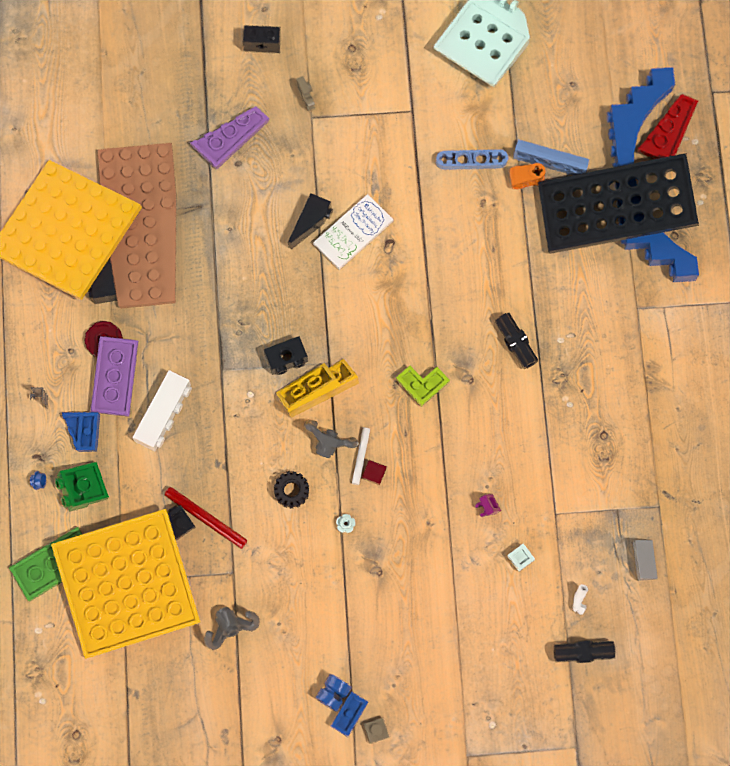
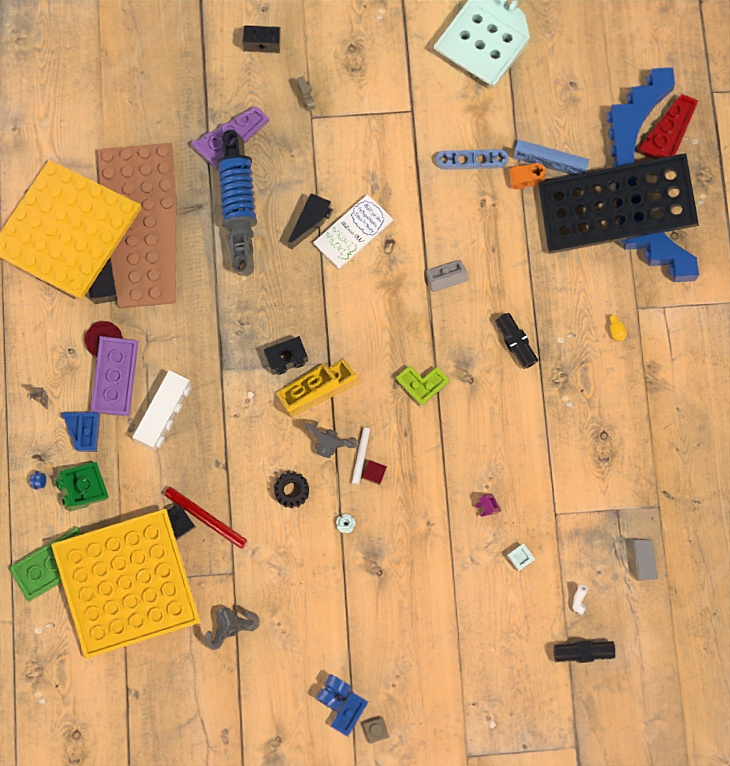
none -> piece [217,129,257,276]
none -> light grey slope [425,260,468,292]
none -> yellow cylinder [609,315,627,341]

